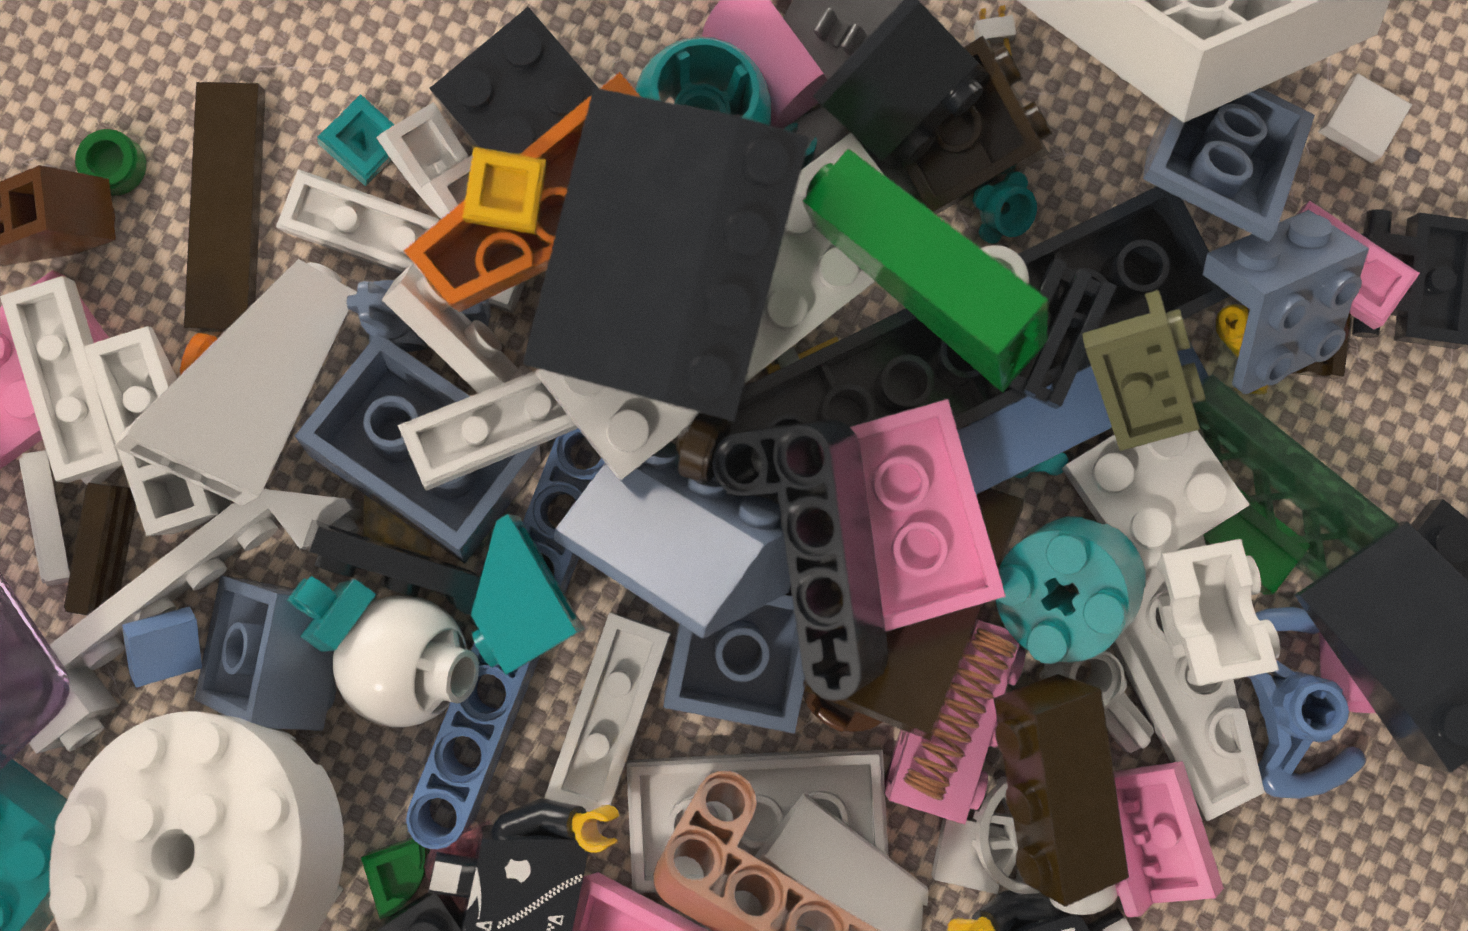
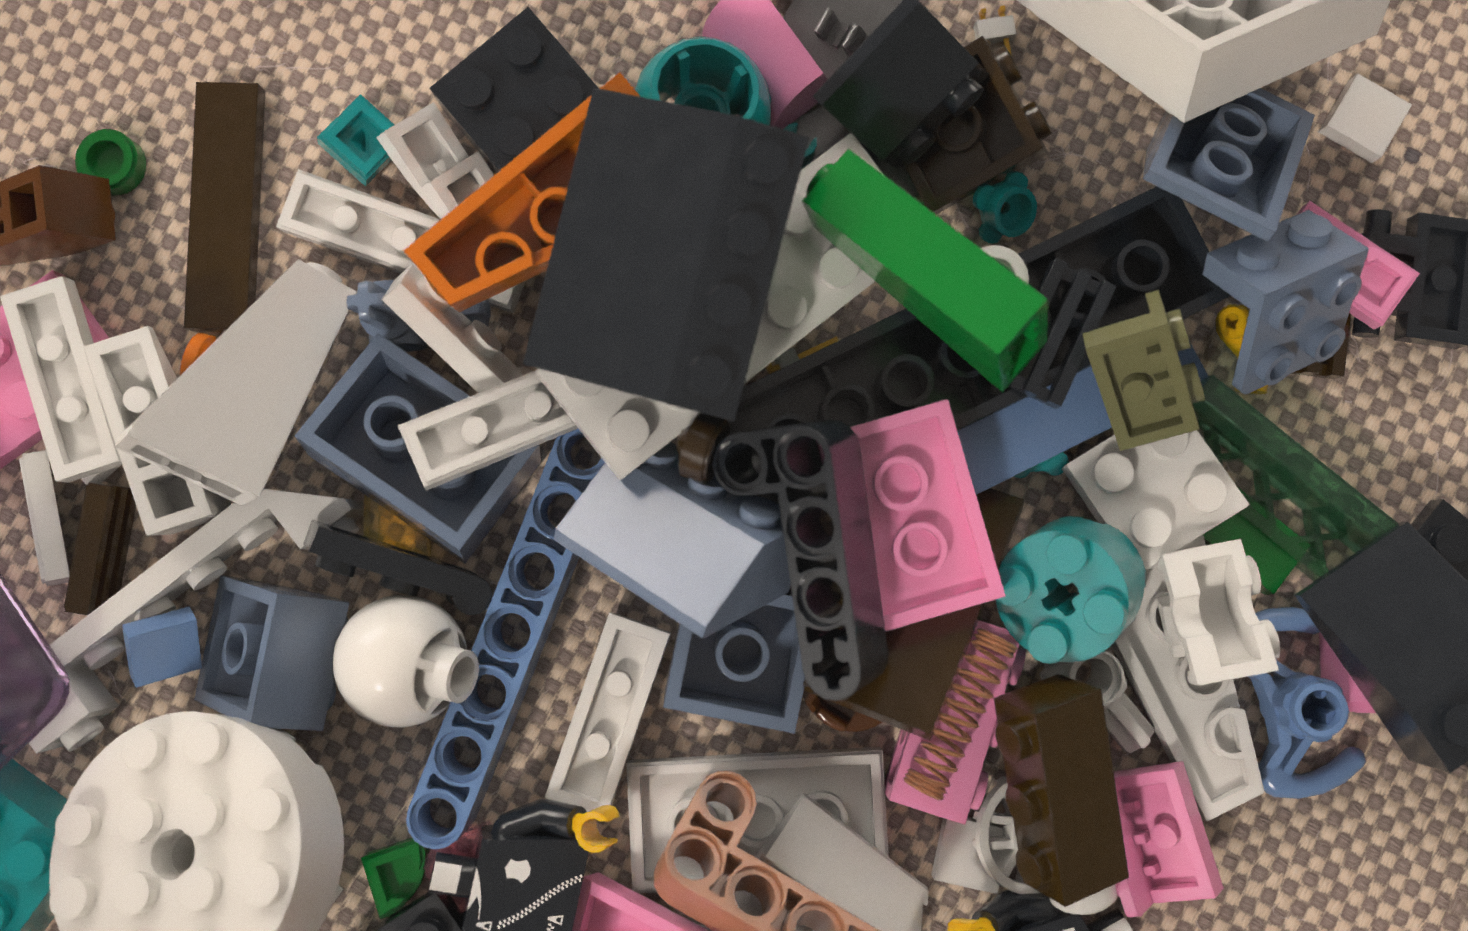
teal tile [286,576,376,652] -> none
yellow tile [463,147,547,234] -> none
teal slope [471,514,585,675] -> none

